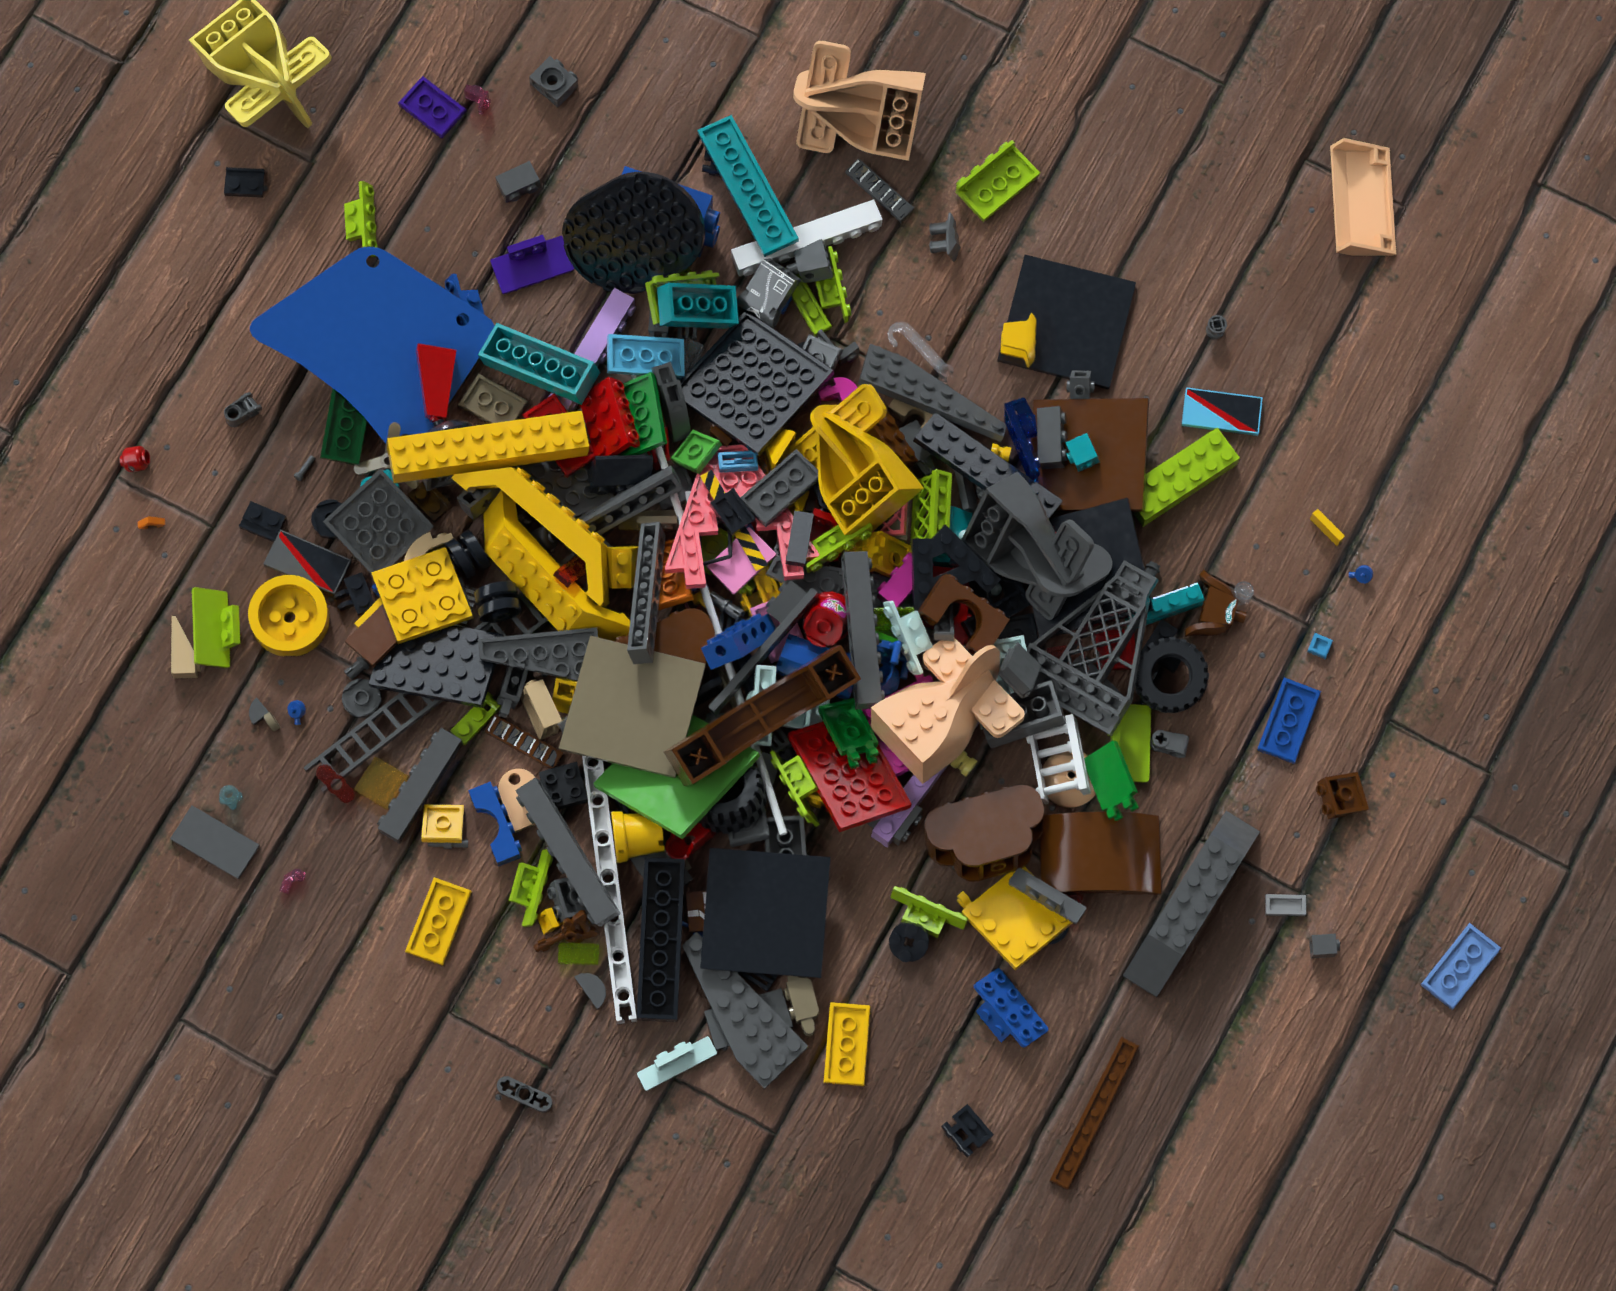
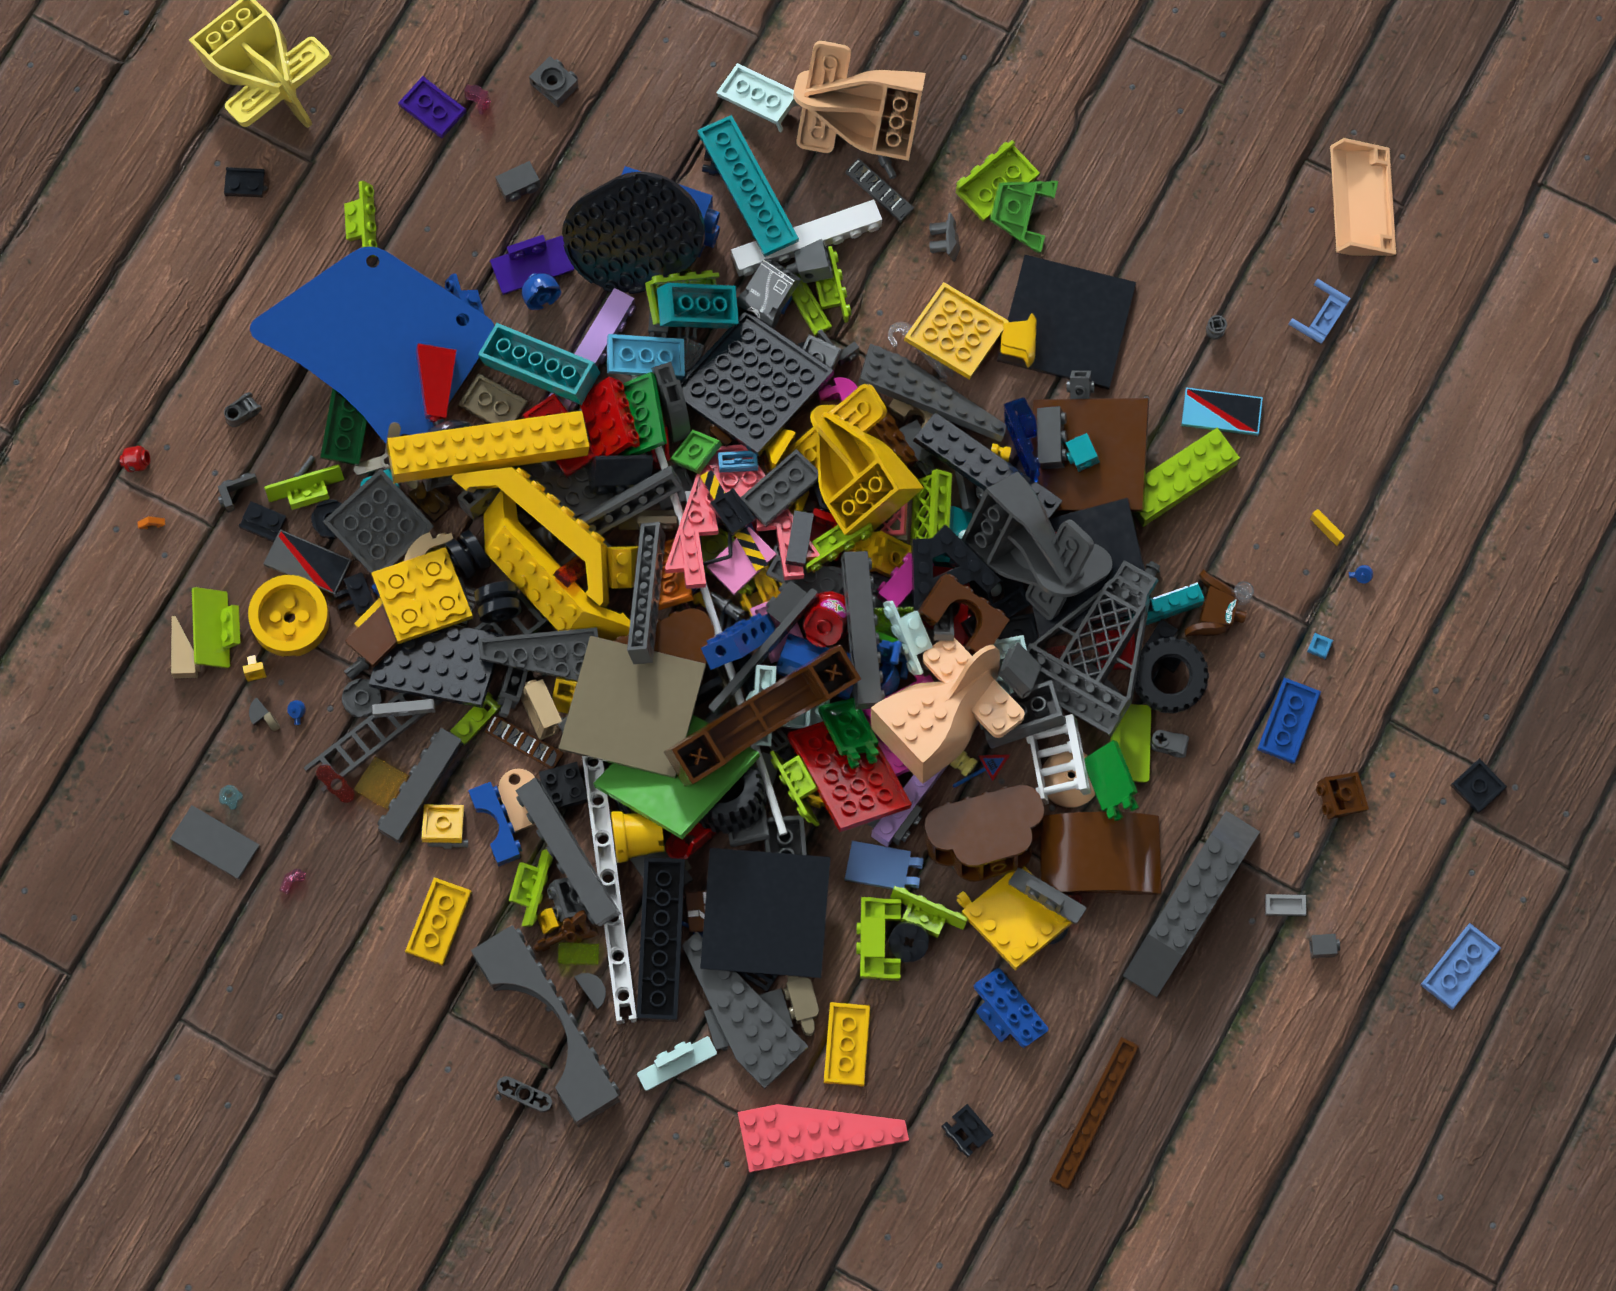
none -> dark grey bracket [218,473,258,513]
none -> yellow tile [243,655,267,682]
none -> lime bracket [264,464,344,510]
none -> light grey piece [372,699,435,718]
none -> dark grey arch [471,925,621,1127]
none -> blue cylinder [522,273,561,310]
none -> light aqua plate [716,63,799,132]
none -> coral wing [738,1104,909,1173]
none -> medium blue tile [845,841,924,889]
none -> lime bracket [856,897,901,981]
none -> dark grey bar [878,155,897,179]
none -> yellow piece [904,282,1009,380]
none -> piece [953,755,1010,788]
none -> bright green wing [990,181,1059,253]
none -> medium blue plate [1288,279,1351,344]
none -> black tile [1450,758,1507,814]

